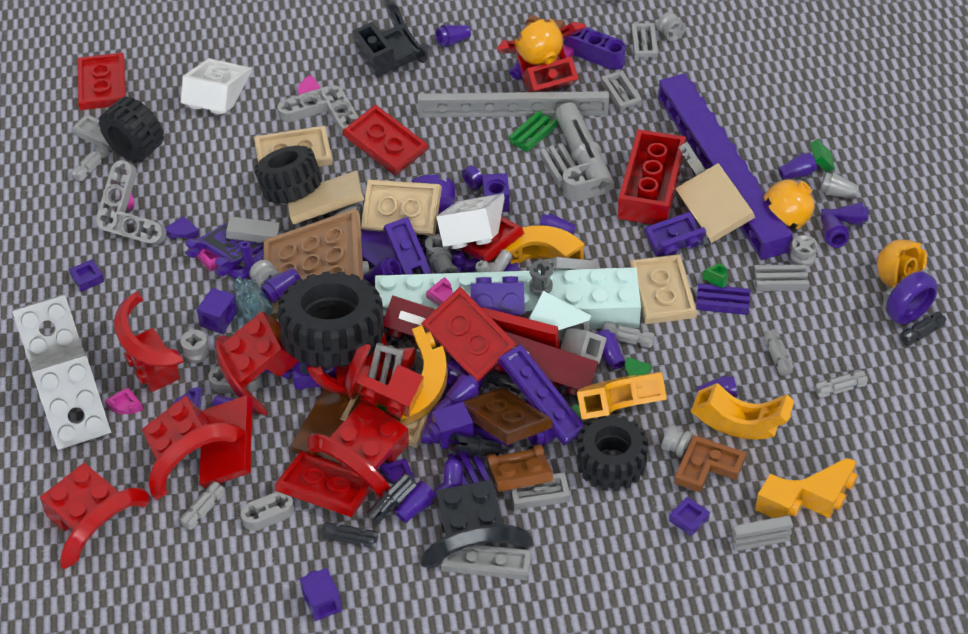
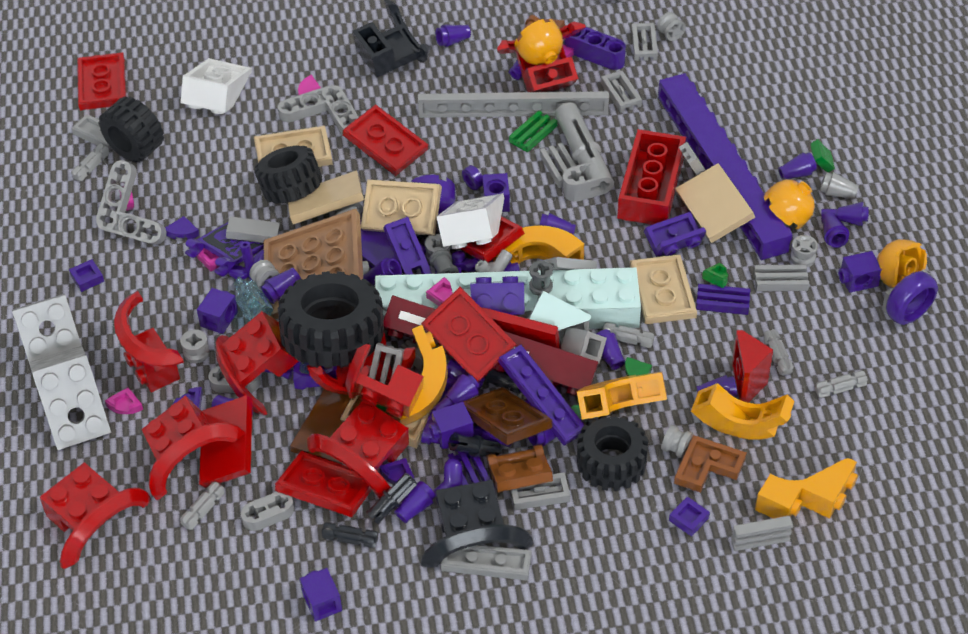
black axle [900,311,946,346] -> none
none -> red slope [732,330,773,403]
none -> dark purple brick [838,251,882,293]

